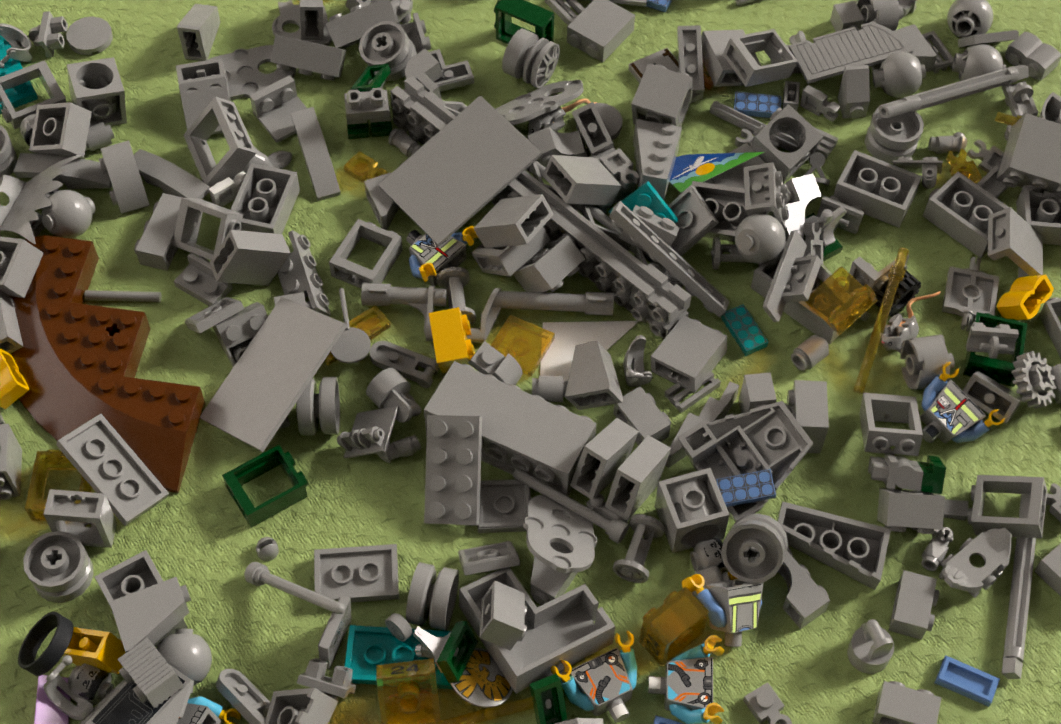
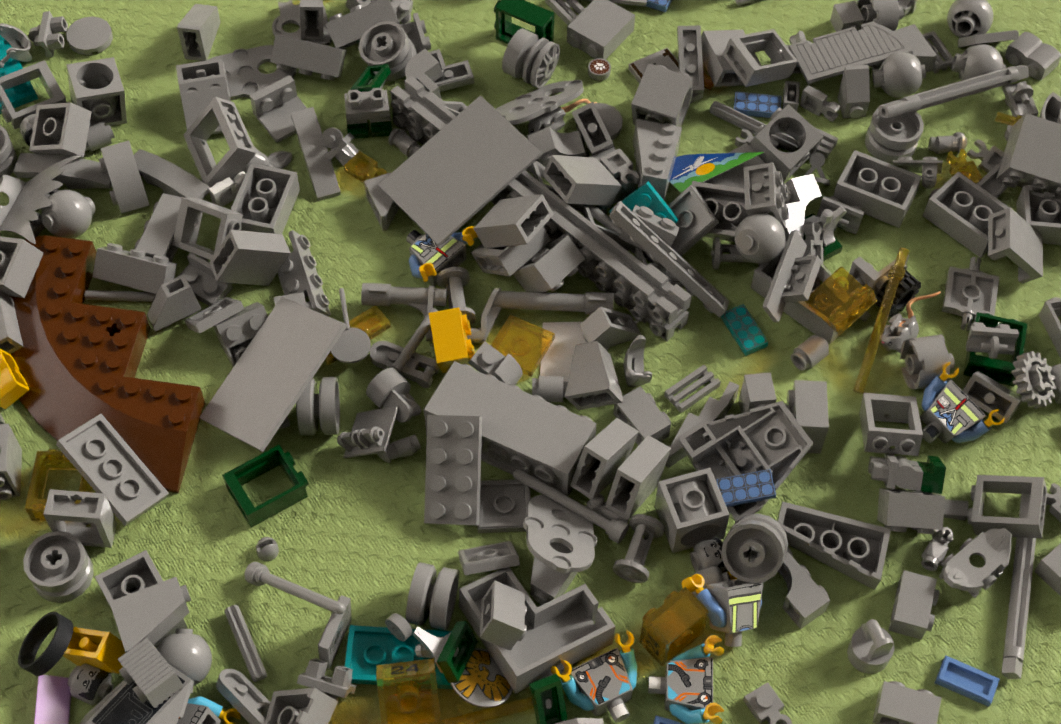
light grey helmet [44,655,94,720] -> none
light grey plate [314,544,399,602] -> none
light grey window [329,219,403,289] -> none
light grey brick [651,315,727,393] -> none
yellow brick [997,274,1054,320] -> none
none -> light grey brick [93,243,177,294]
none -> light grey slope [147,274,201,331]
none -> light grey axle [225,605,267,682]
none -> light grey hips [322,127,359,166]
none -> light grey bar [391,308,438,373]
none -> light grey slope [580,306,641,349]
none -> tile [588,58,611,81]

